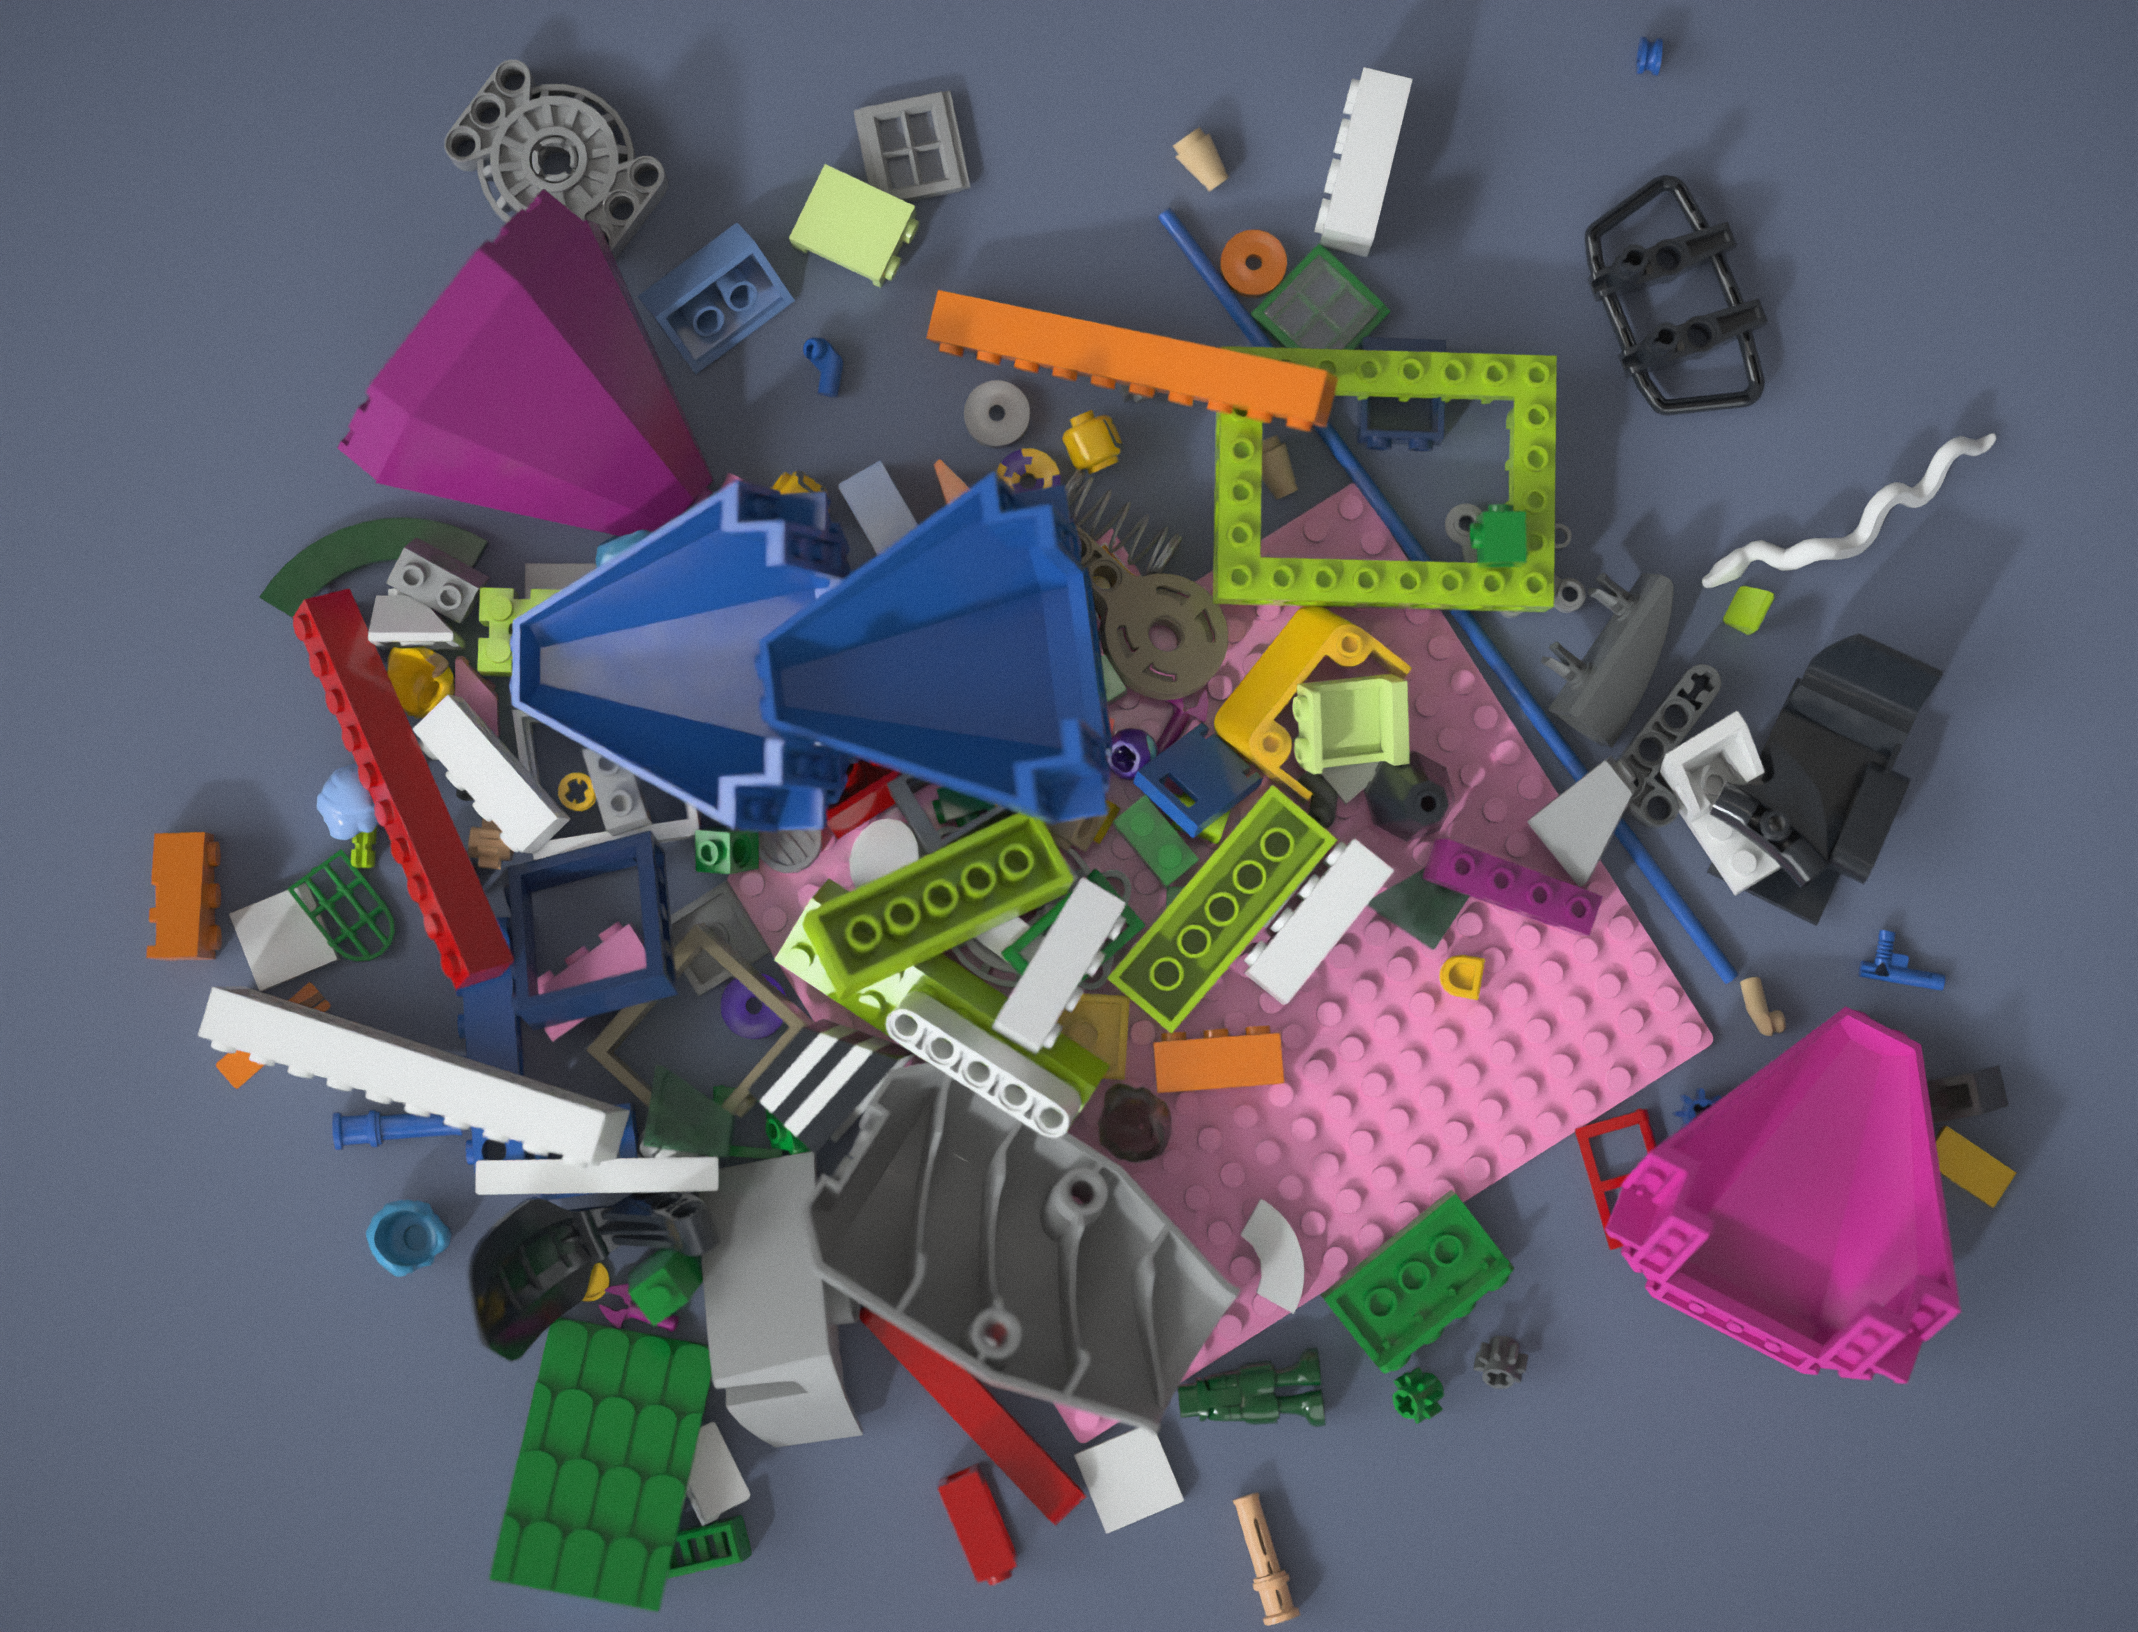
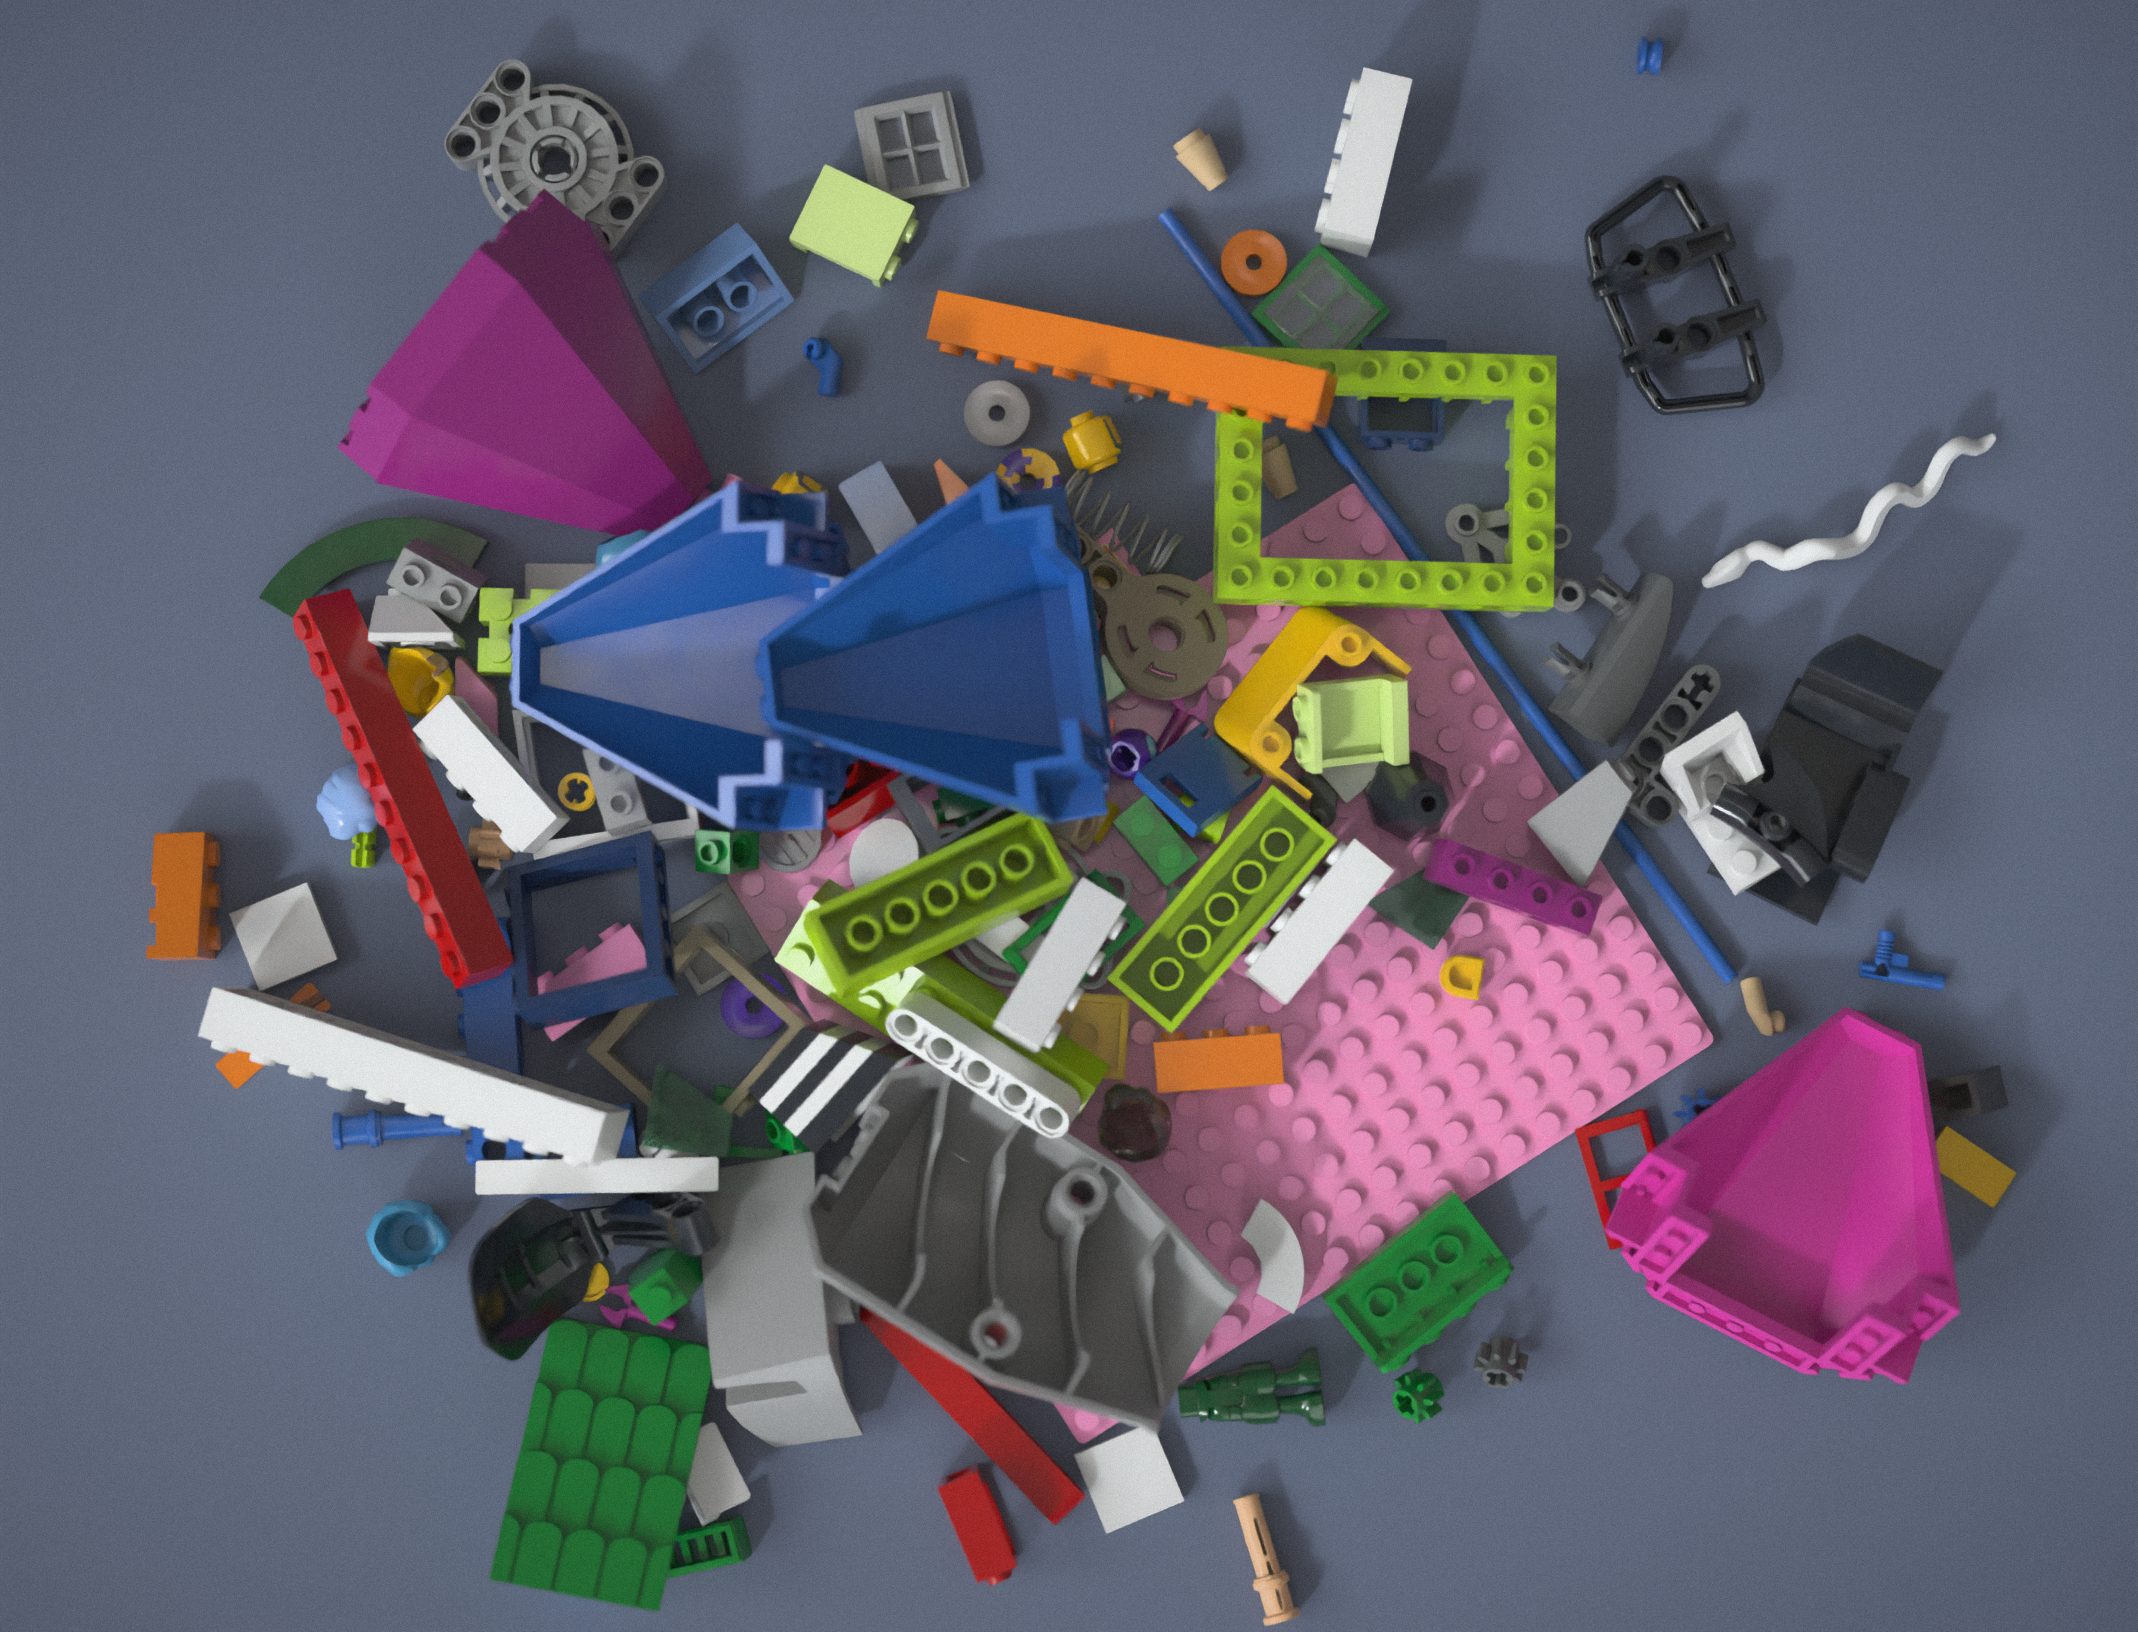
green window [287,849,395,962] -> none
green brick [1470,504,1527,568] -> none
lime slope [1723,586,1775,635] -> none

